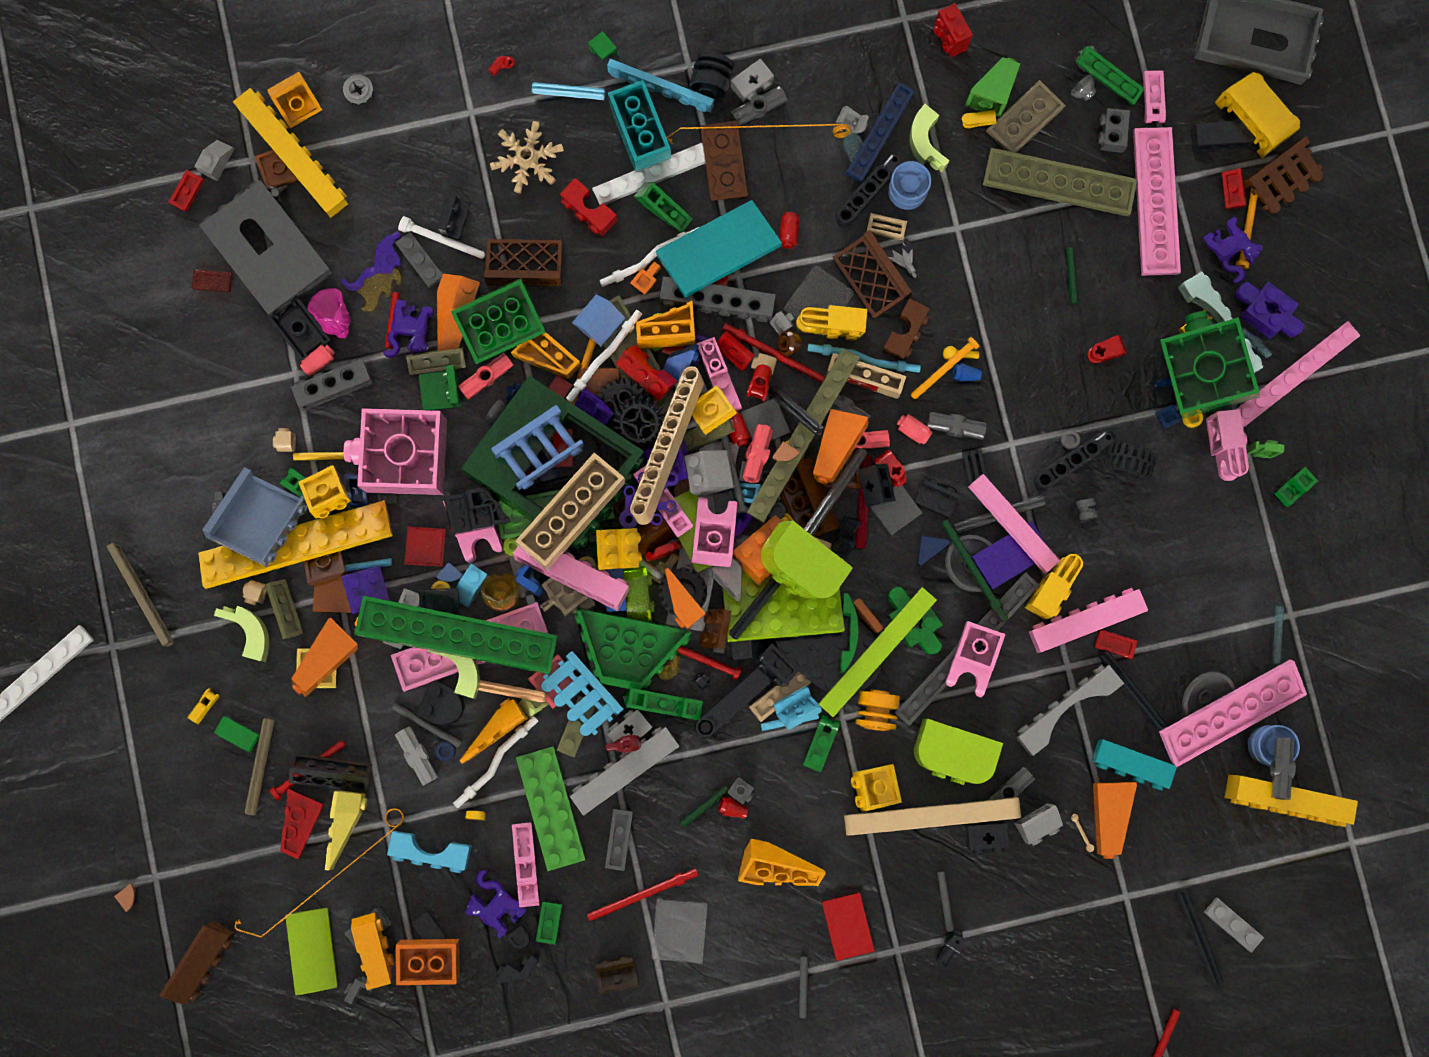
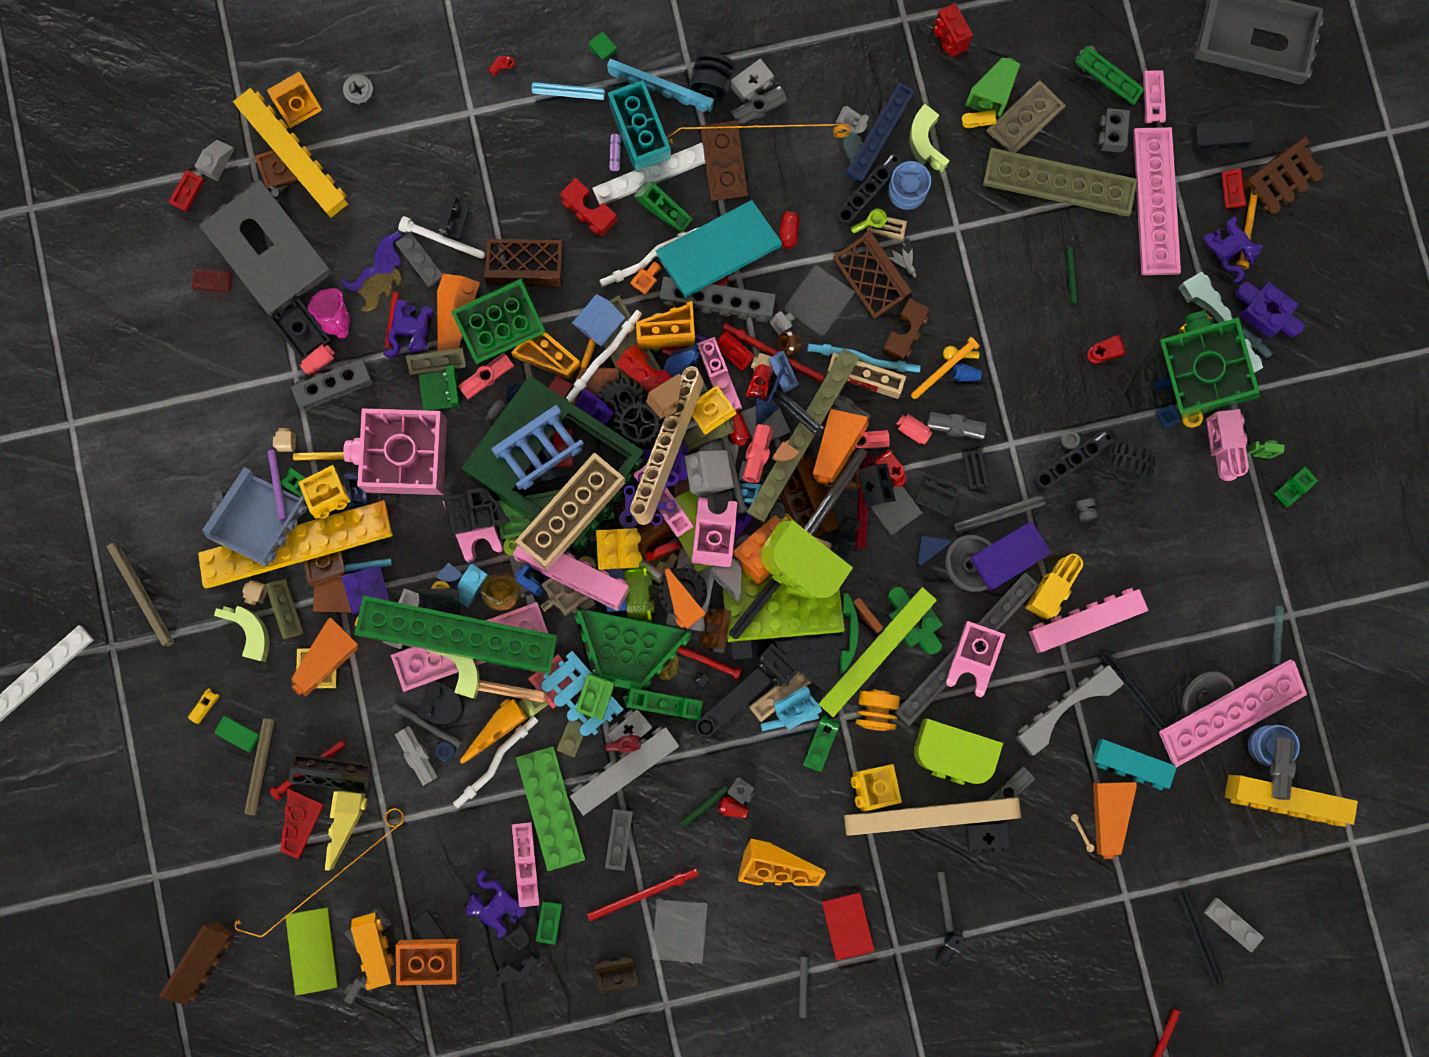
nougat tile [114,883,136,912] -> none
medium azure arch [387,830,472,873] -> none
red piece [404,526,446,567] -> none
yellow tile [465,811,486,820] -> none
tan piece [490,121,564,193] -> none
yellow brick [796,305,867,341] -> none
dark green bar [942,519,1009,623] -> none
bright pink tile [968,474,1060,574] -> none
light grey slope [1014,803,1063,845] -> none
clear piece [1071,74,1097,101] -> none
red tile [1094,629,1137,659] -> none
yellow windscreen [1215,72,1300,159] -> none
bright pink plate [1235,321,1360,427] -> none
none -> medium lavender bar [268,450,287,522]
none -> bright green plate [576,673,615,720]
none -> lavender axle [610,134,621,171]
none -> medium nougat slope [646,374,682,419]
none -> dark blue piece [756,369,784,426]
none -> medium blue tile [769,350,799,393]
none -> lime plate [851,209,887,233]

